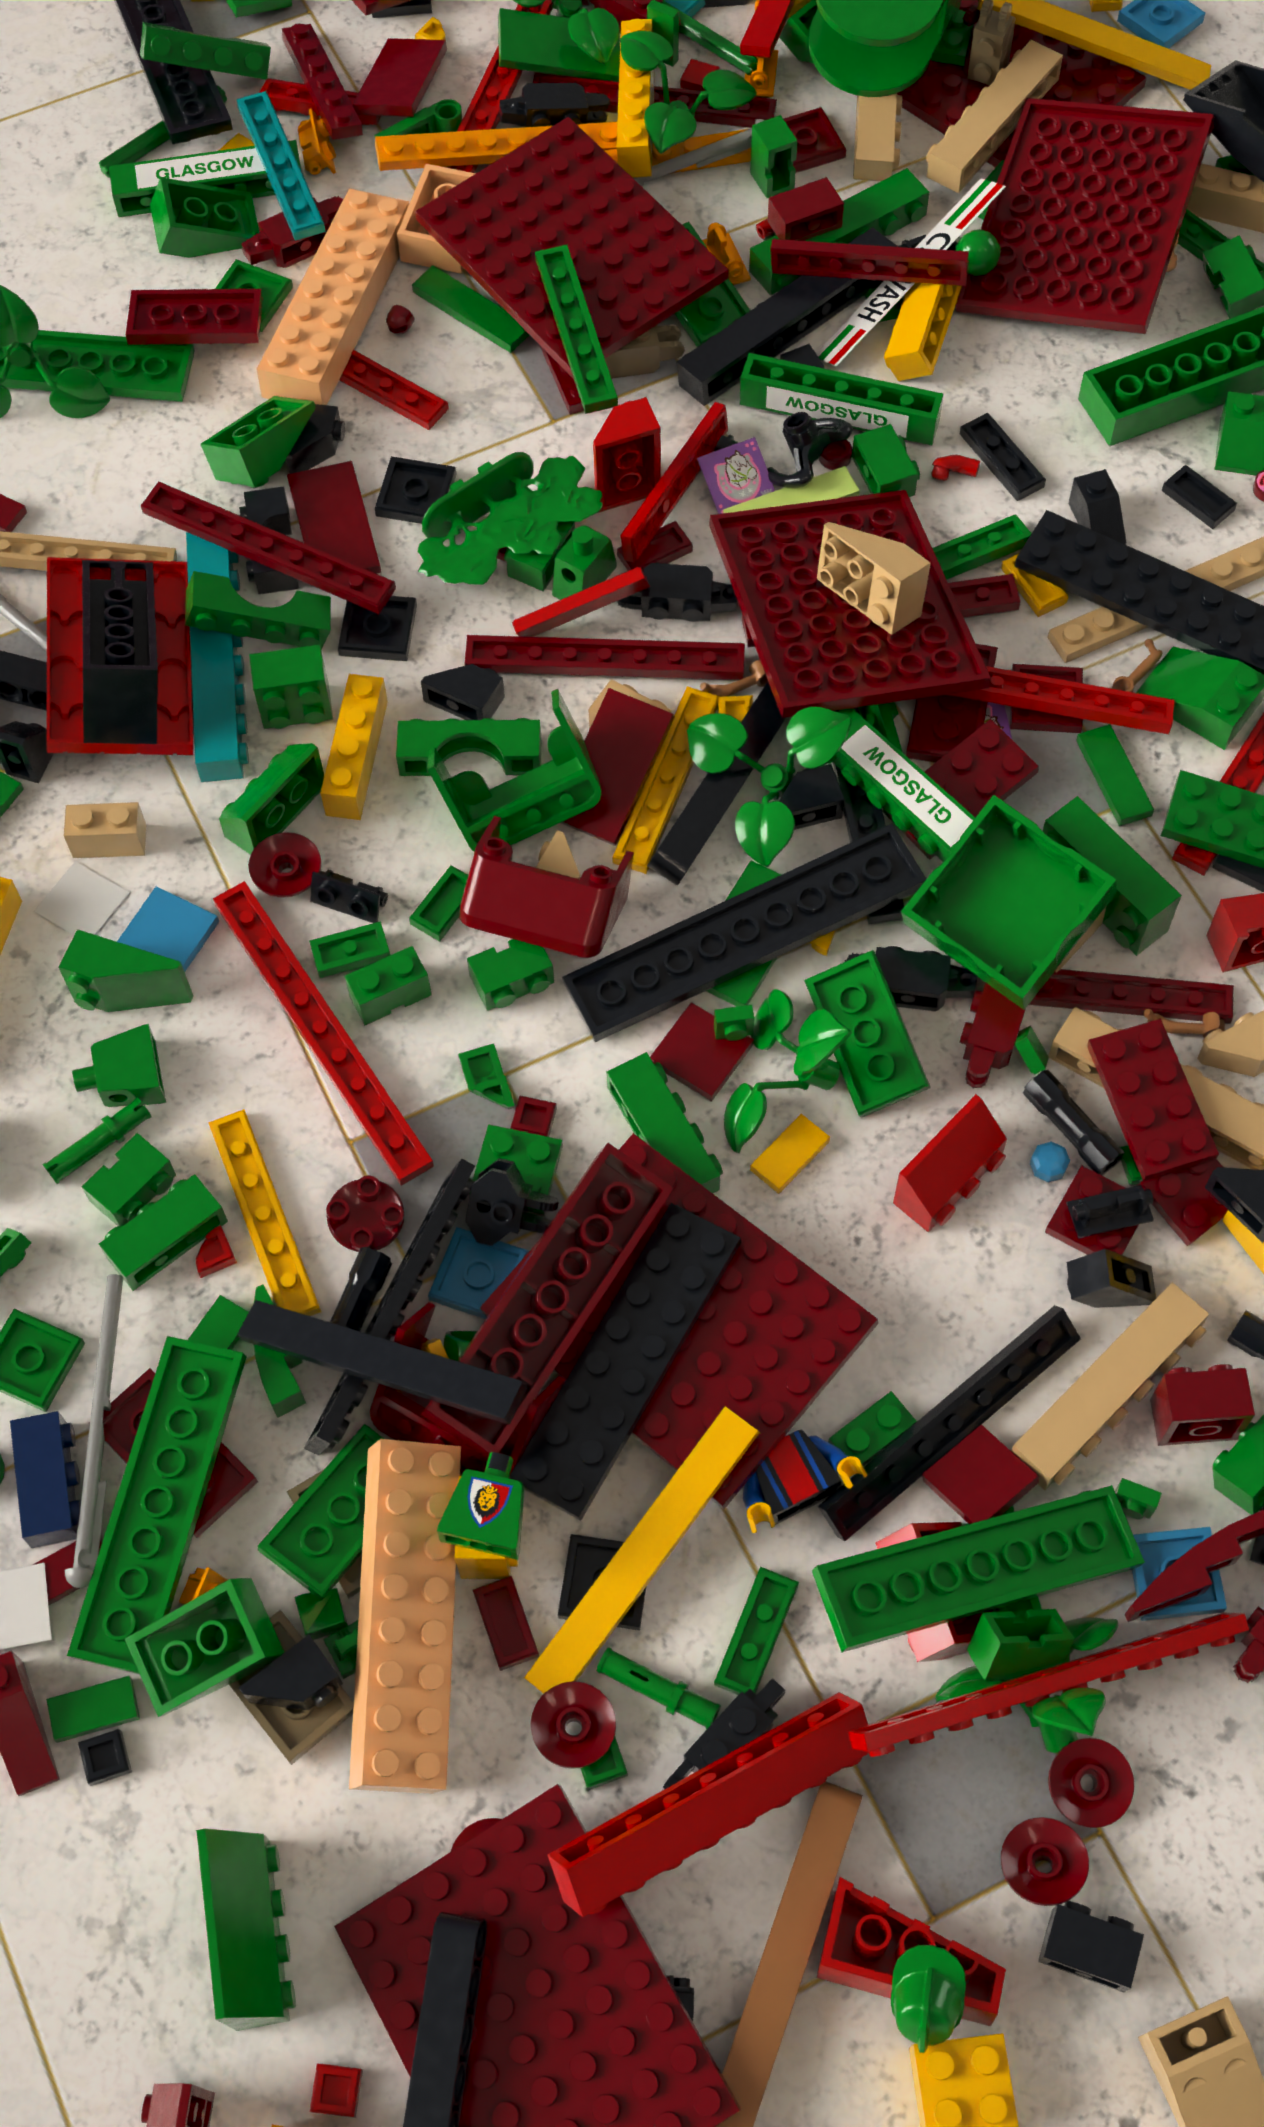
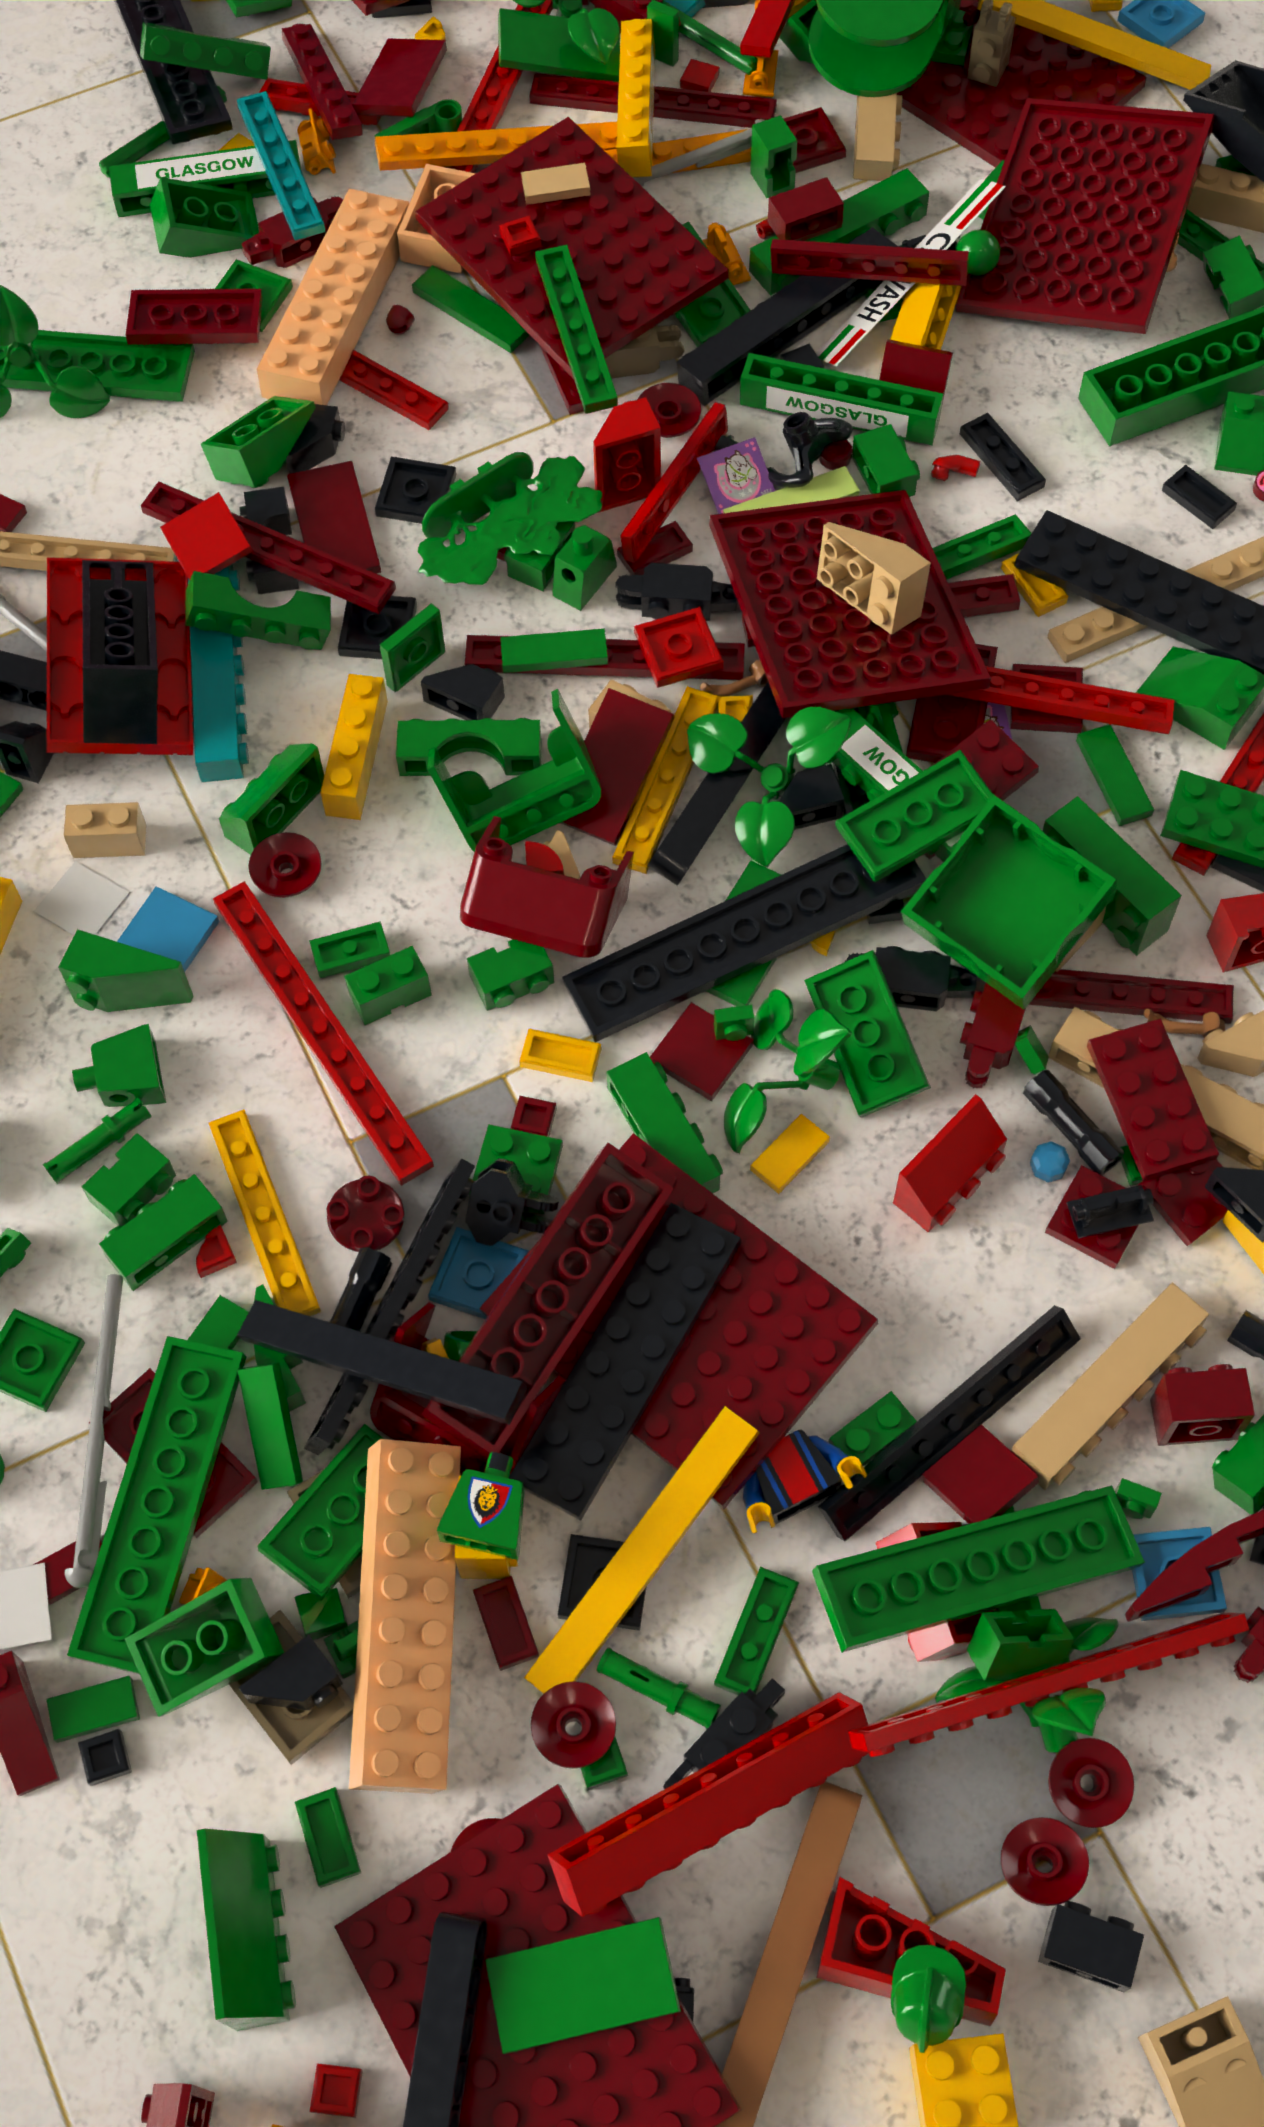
dark blue brick [10,1411,81,1548] -> none
green brick [249,644,333,729] -> none
black hinge [310,869,388,923] -> none
green tile [409,865,468,942] -> none
green slope [458,1043,515,1109] -> none
black hinge [499,83,610,127] -> none
red tile [512,567,650,637] -> none
green plant [620,31,757,154] -> none
tan brick [926,40,1063,193] -> none
black slope [1066,1249,1156,1308] -> none
black slope [1068,469,1127,545] -> none
medium nougat piece [1112,639,1163,692] -> none
none -> red tile [160,492,253,580]
none -> green tile [238,1362,303,1490]
none -> green tile [295,1787,361,1888]
none -> green tile [380,603,445,692]
none -> green tile [485,1917,681,2054]
none -> red tile [499,215,542,257]
none -> green tile [500,628,608,673]
none -> yellow tile [519,1029,602,1082]
none -> tan tile [521,163,590,205]
none -> red tile [525,841,564,875]
none -> red tile [634,607,724,688]
none -> dark red dish [637,383,701,438]
none -> green tile [835,750,994,882]
none -> dark red tile [879,339,953,409]

